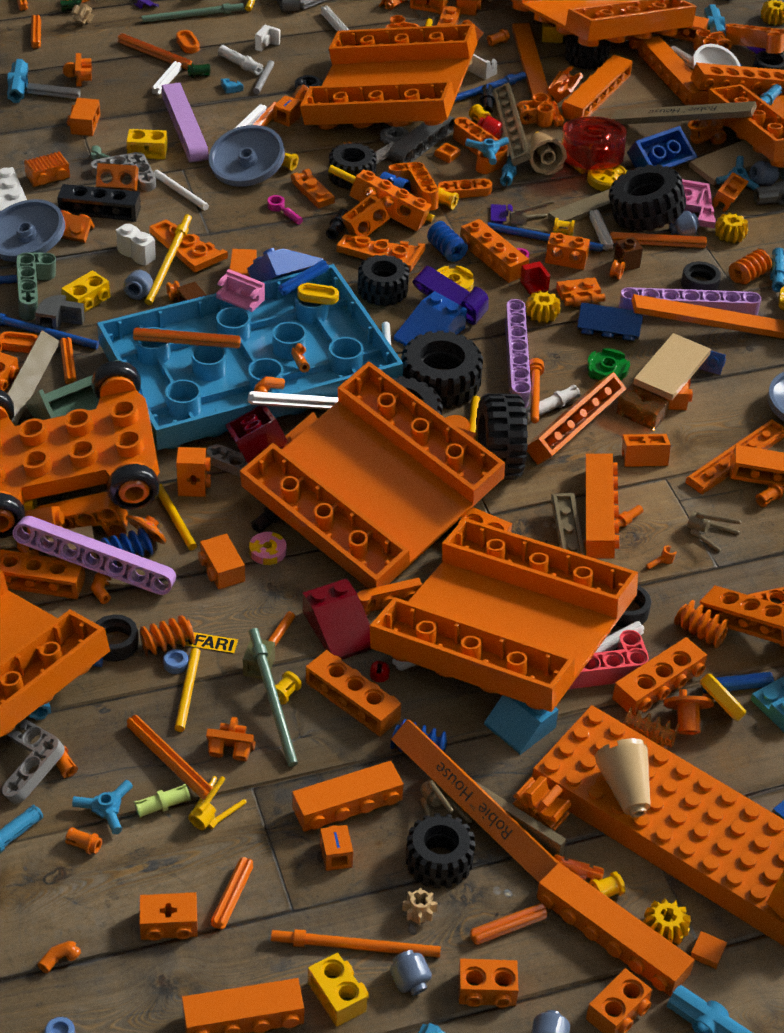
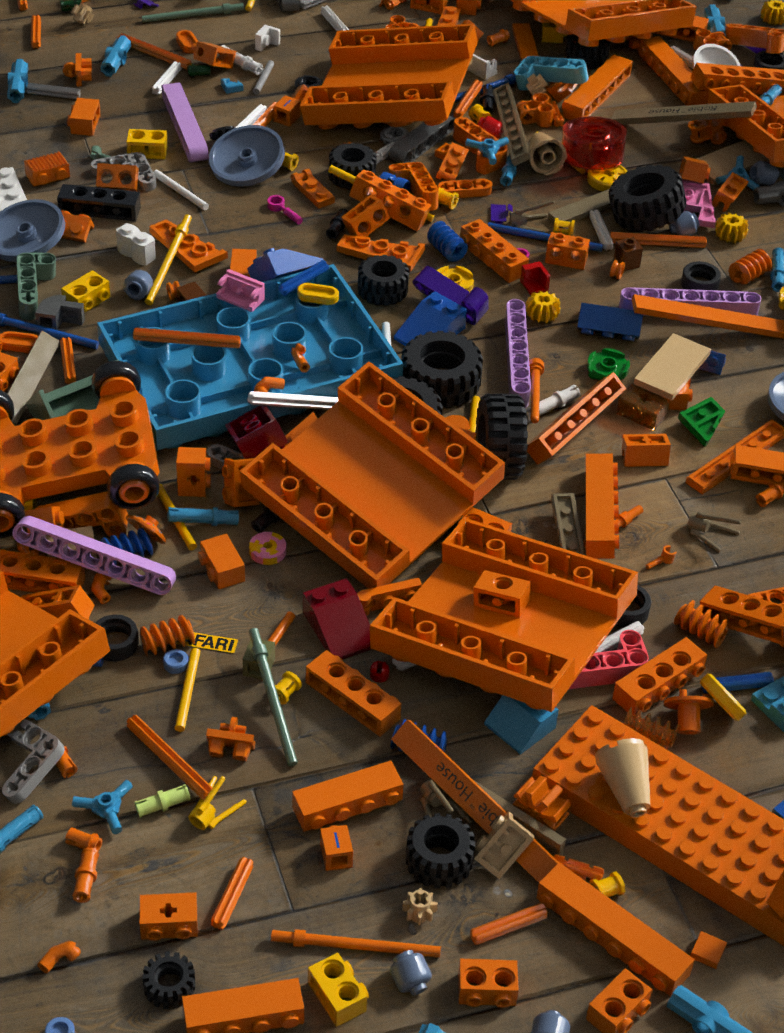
orange plate [556,277,606,307] -> none
blue slope [627,126,697,168] -> none
yellow gear [643,898,691,945] -> none
none -> orange slope [21,585,95,619]
none -> orange pin [72,847,99,903]
none -> dark azure piece [100,35,131,77]
none -> black tyre [142,951,196,1009]
none -> dark azure pin [167,507,239,526]
none -> orange torso [191,41,236,69]
none -> black gear [209,126,235,141]
none -> orange bracket [222,458,259,507]
none -> orange plate [436,142,469,181]
none -> orange axle [453,79,483,118]
none -> orange brick [474,570,530,618]
none -> tan bracket [474,811,534,879]
none -> medium azure beam [514,56,589,90]
none -> tan gear [526,74,548,95]
none -> green wing [678,397,725,447]
none -> orange brick [679,156,711,183]

